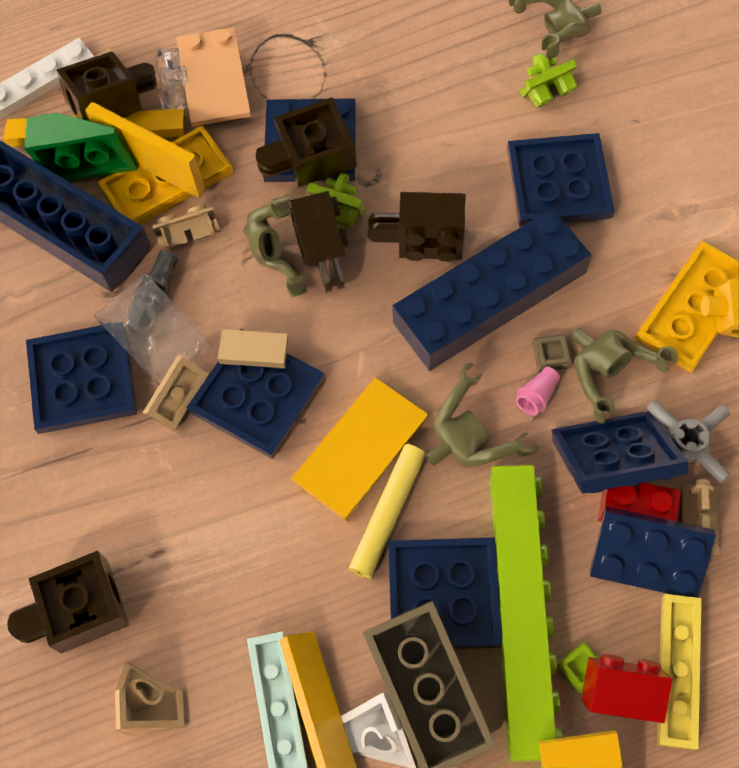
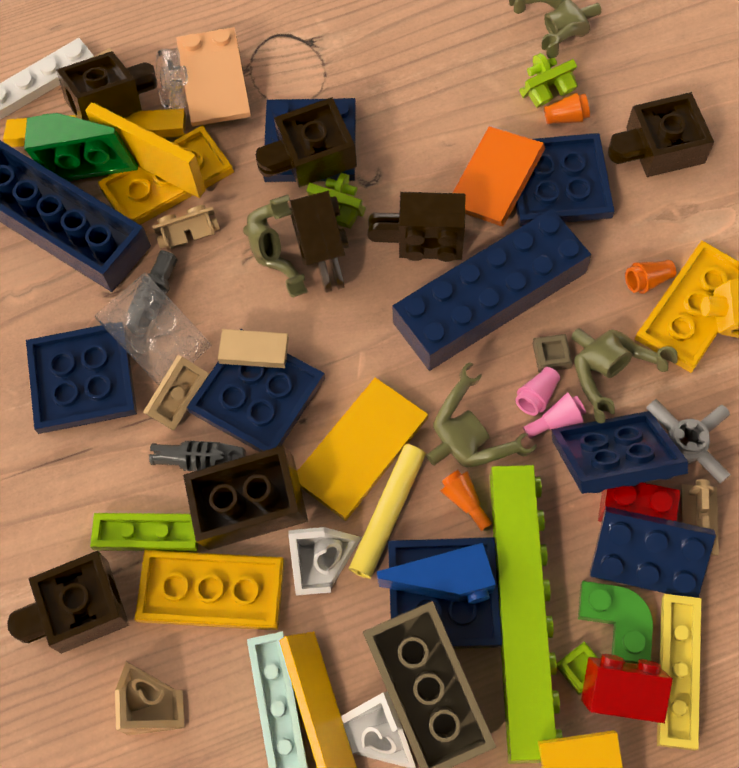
none -> lime plate [90,513,198,552]
none -> yellow tile [134,550,285,630]
none -> dark grey hinge [149,441,246,471]
none -> dark brown brick [183,445,308,550]
none -> white slope [288,527,362,596]
none -> blue slope [377,543,496,604]
none -> orange cone [440,470,492,531]
none -> orange tile [453,126,545,227]
none -> bright pink cone [523,393,586,439]
none -> orange cone [544,92,590,125]
none -> bright green plate [578,581,653,664]
none -> dark brown brick [608,92,714,177]
none -> orange cone [625,260,676,294]

